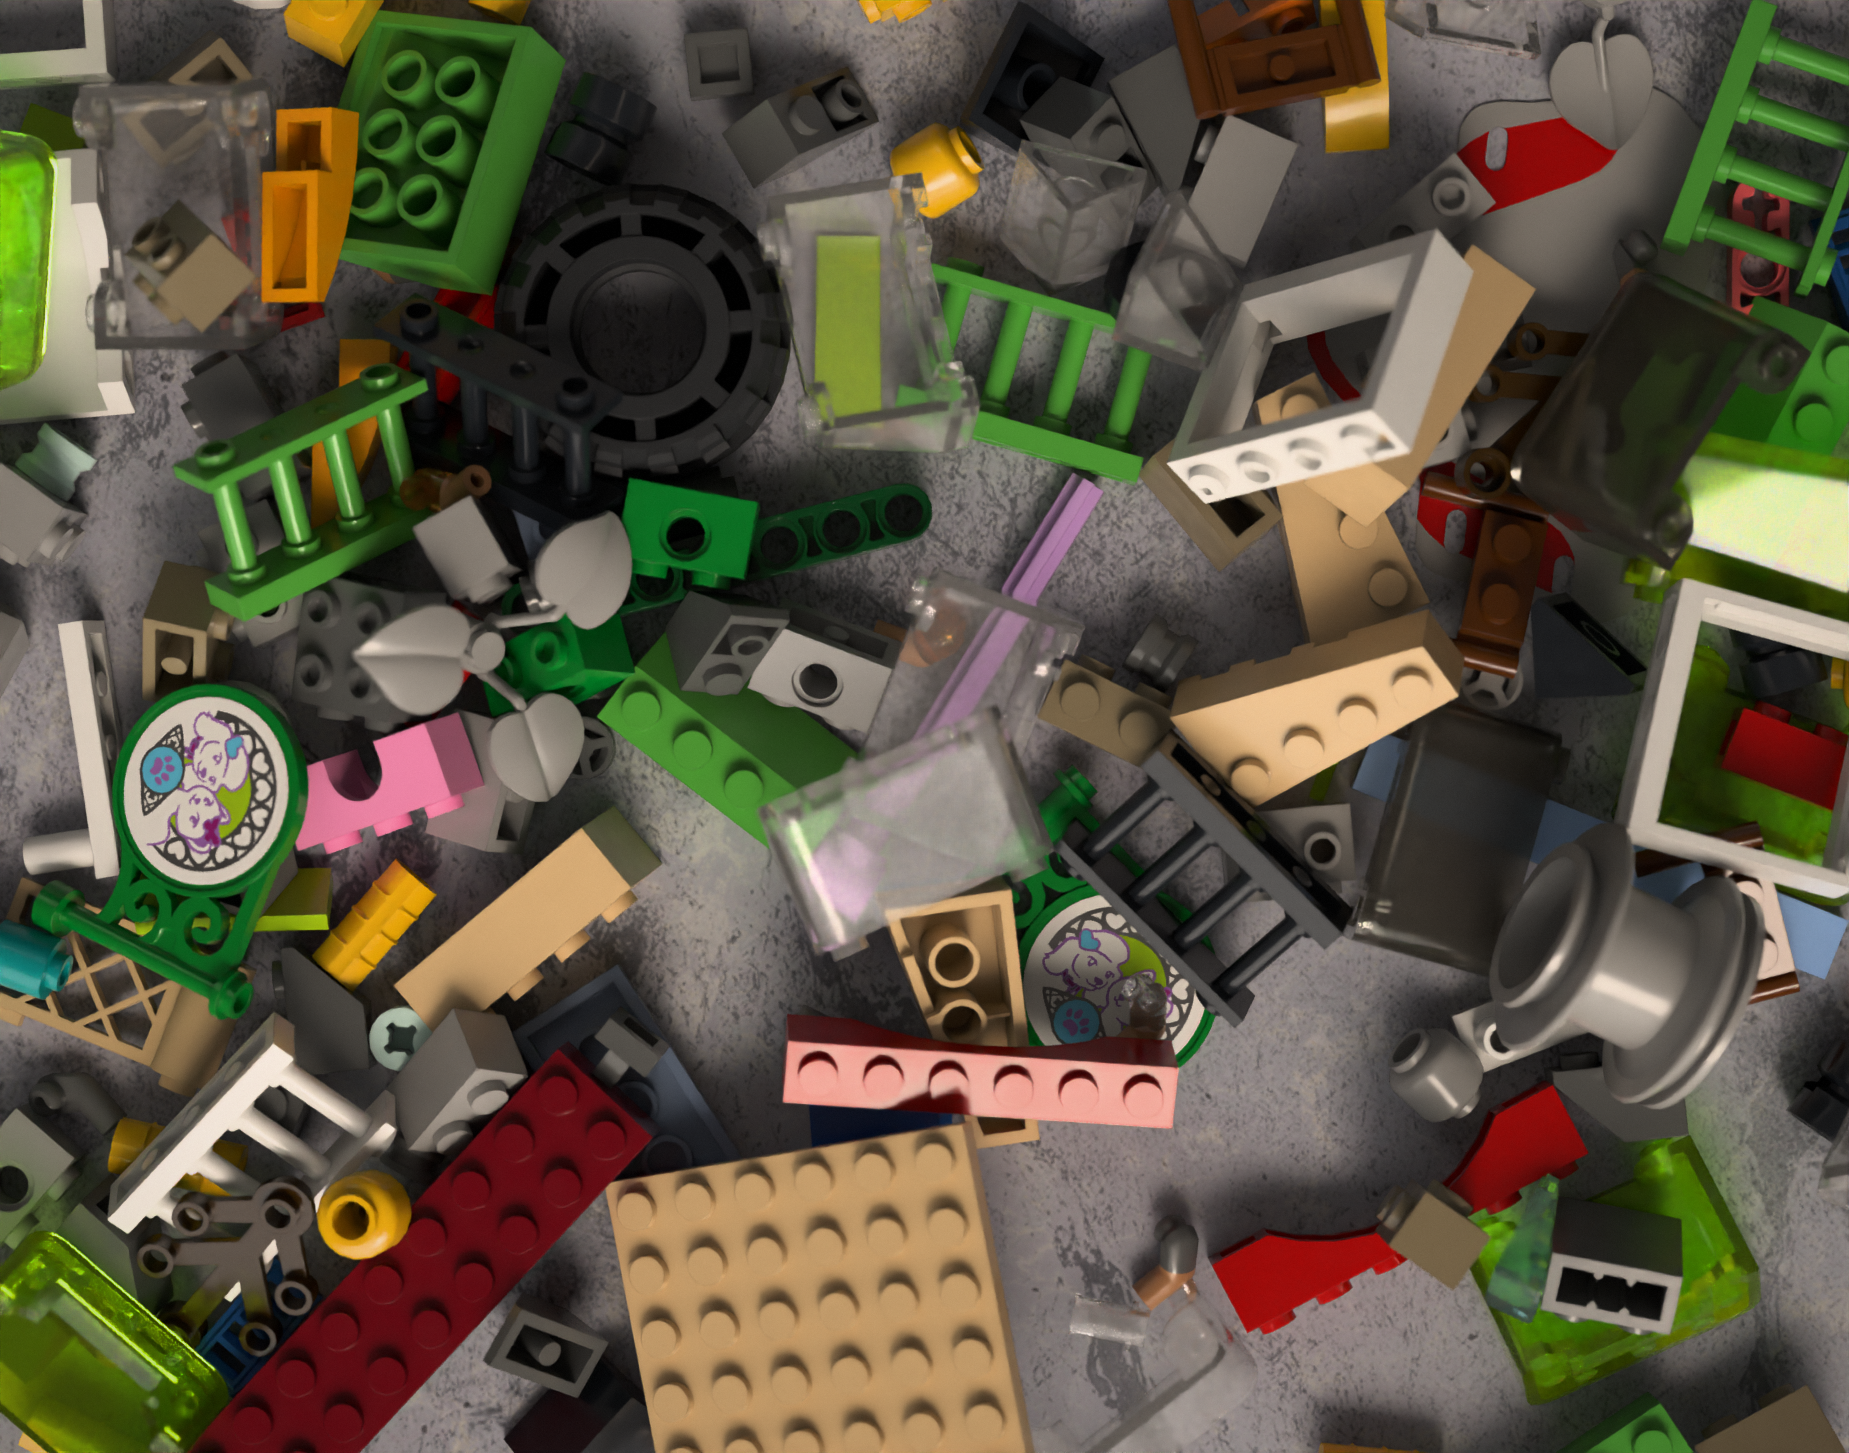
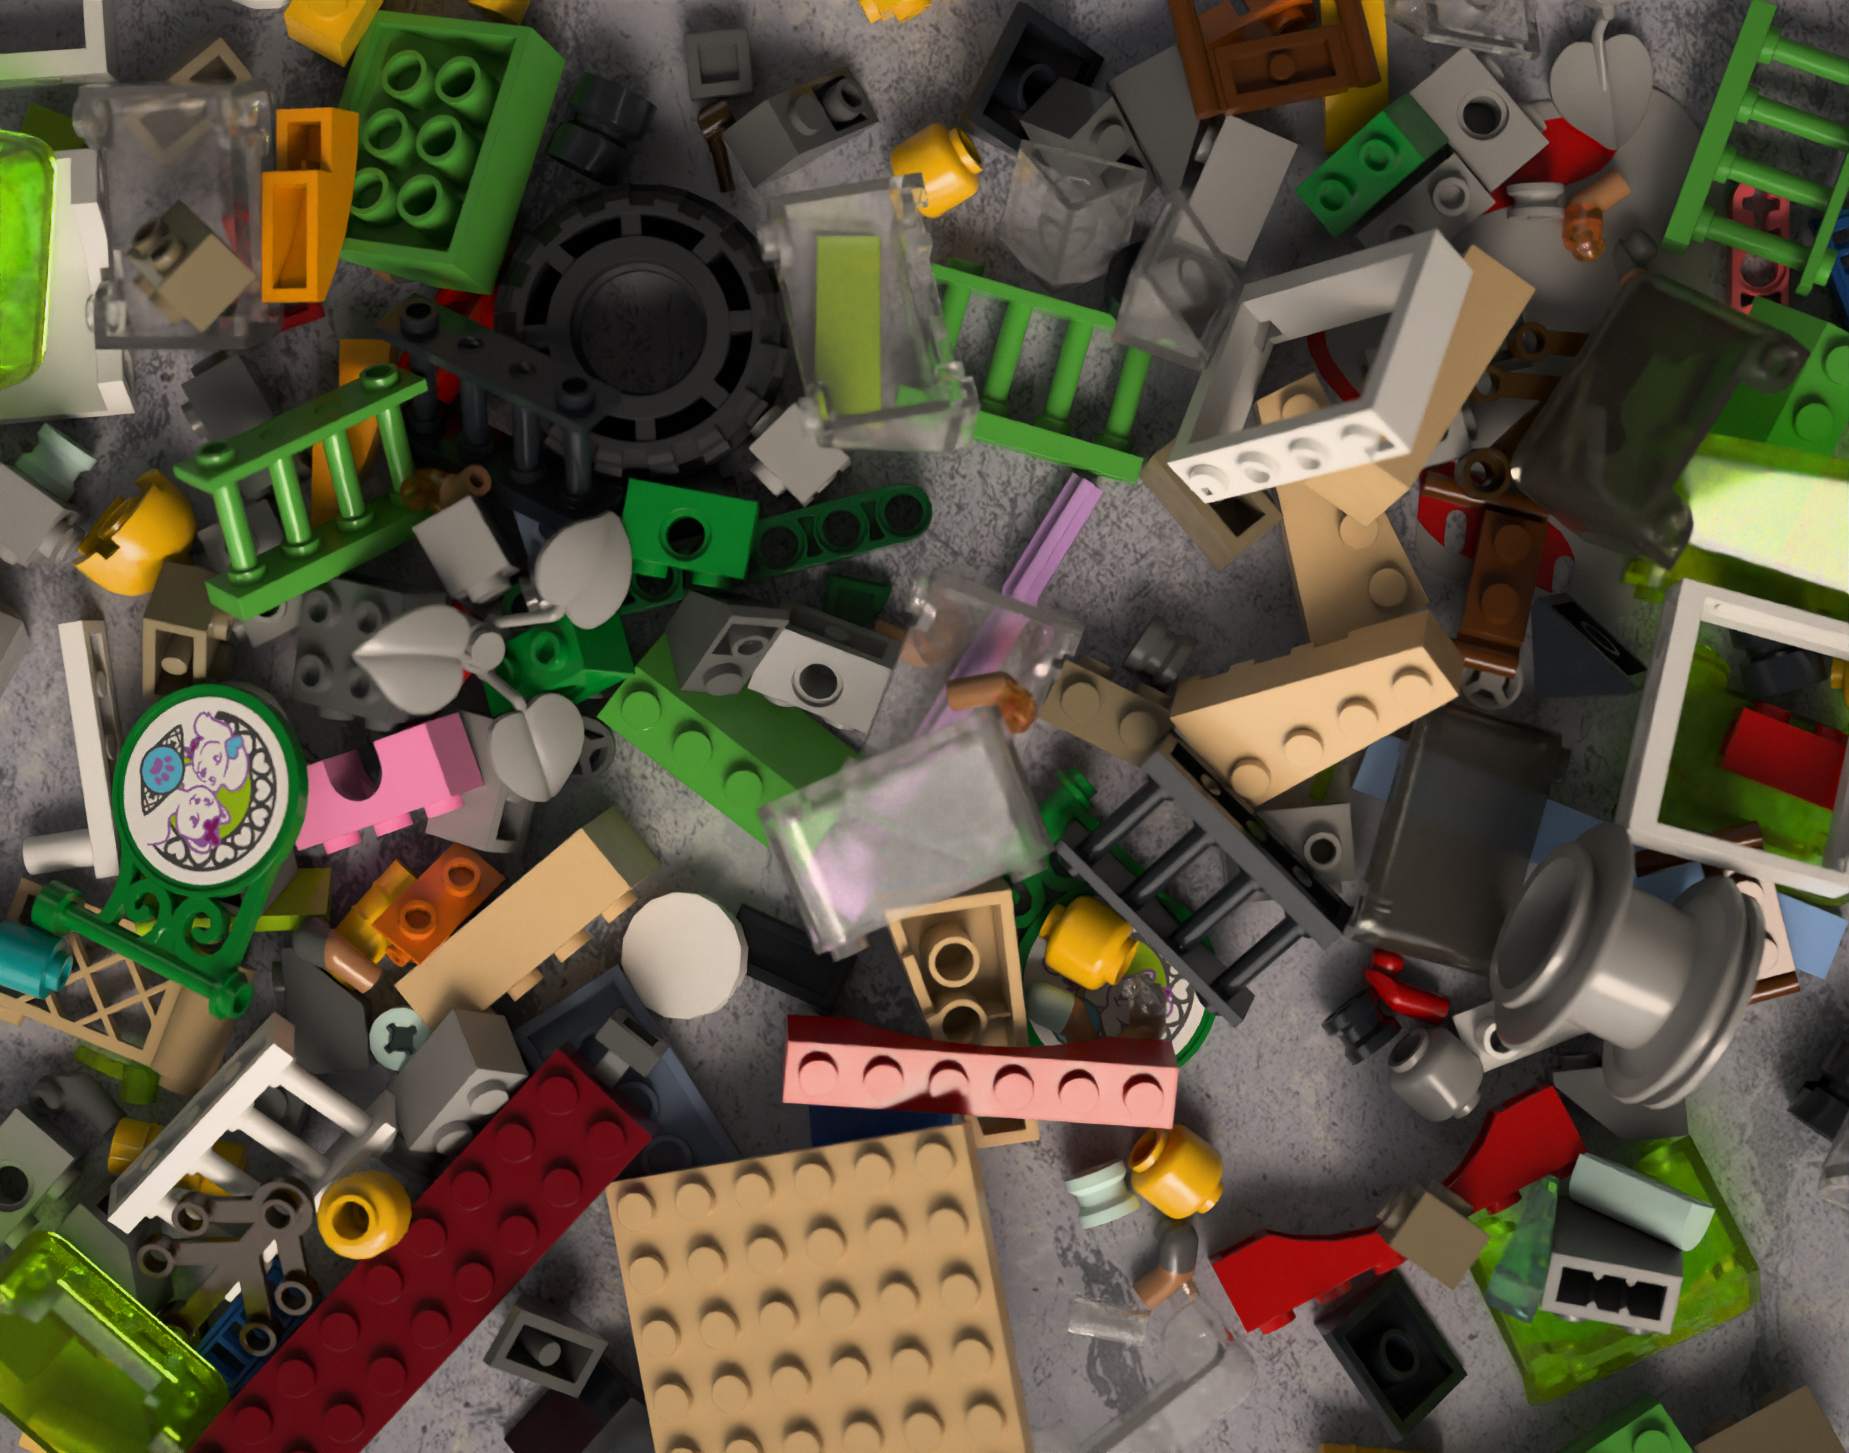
none -> yellow cylinder [72,468,197,597]
none -> clear neon green hand [74,1045,160,1105]
none -> arm [292,917,382,993]
none -> orange hinge [371,842,506,967]
none -> white tile [621,892,748,1019]
none -> dark brown hand [697,99,736,193]
none -> black tile [736,903,858,1014]
none -> light grey brick [748,402,851,508]
none -> dark green tile [822,572,893,627]
none -> arm [946,671,1038,734]
none -> light aqua arm [1023,981,1098,1044]
none -> yellow head [1039,895,1140,991]
none -> light aqua wheel [1064,1158,1141,1229]
none -> yellow head [1128,1123,1224,1219]
none -> green brick [1294,92,1449,239]
none -> black slope [1314,1270,1468,1443]
none -> black wheel [1321,986,1403,1066]
none -> red arm [1363,948,1449,1026]
none -> light grey brick [1410,45,1549,194]
none -> light grey bush [1506,182,1565,221]
none -> arm [1561,168,1630,262]
none -> light aqua brick [1569,1152,1716,1251]

